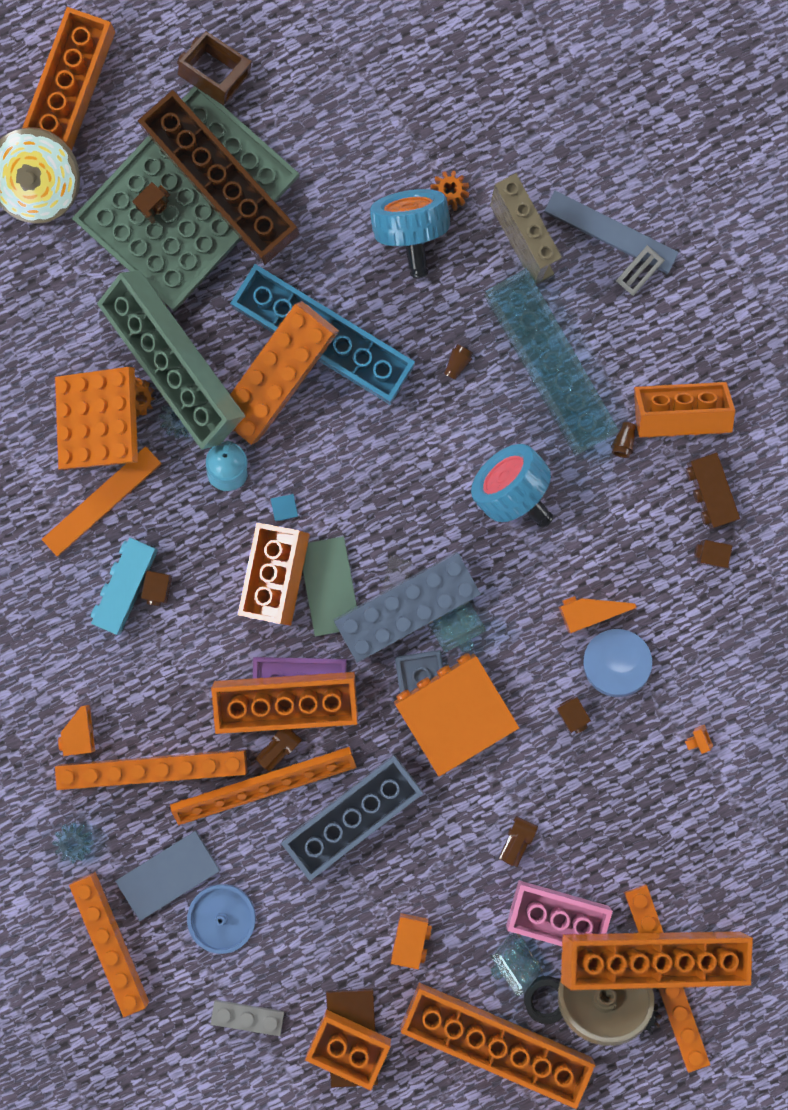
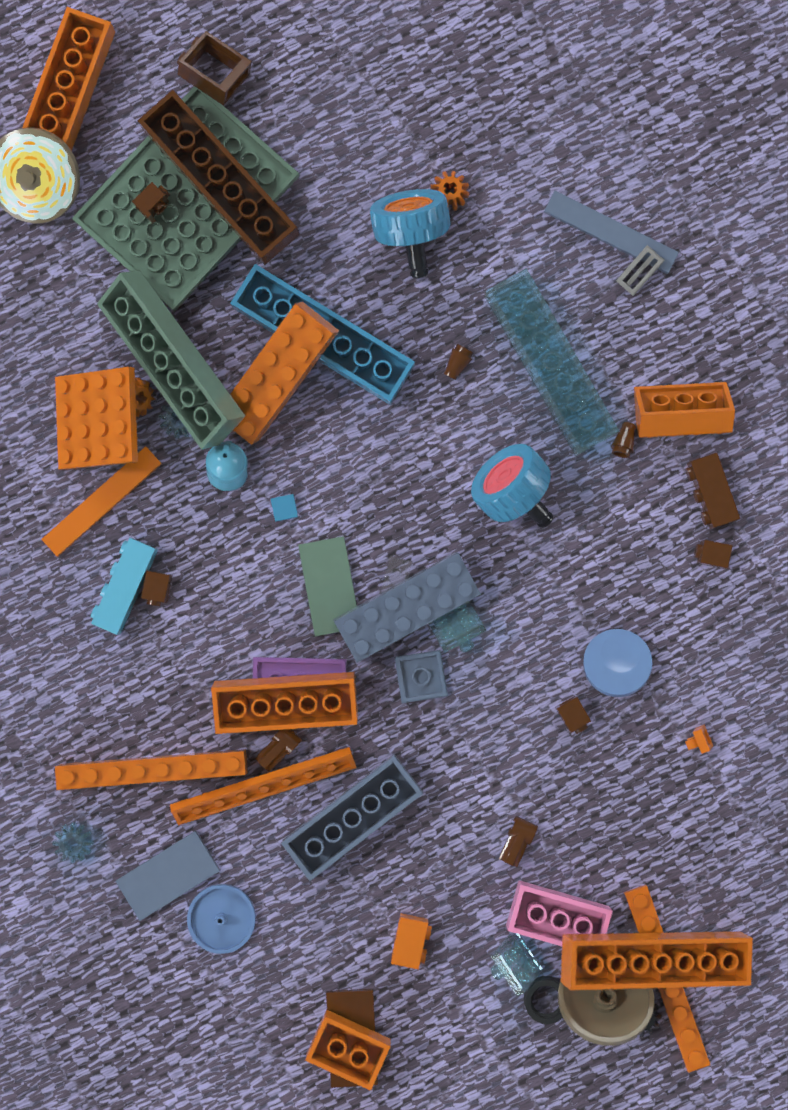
orange slope [58,704,95,756] -> none
orange brick [69,872,149,1018] -> none
light grey plate [210,1000,284,1036] -> none
orange brick [238,523,310,626] -> none
orange panel [394,653,519,777] -> none
orange brick [401,982,595,1109] -> none
dark tan panel [490,173,562,286] -> none
orange slope [559,596,637,633] -> none

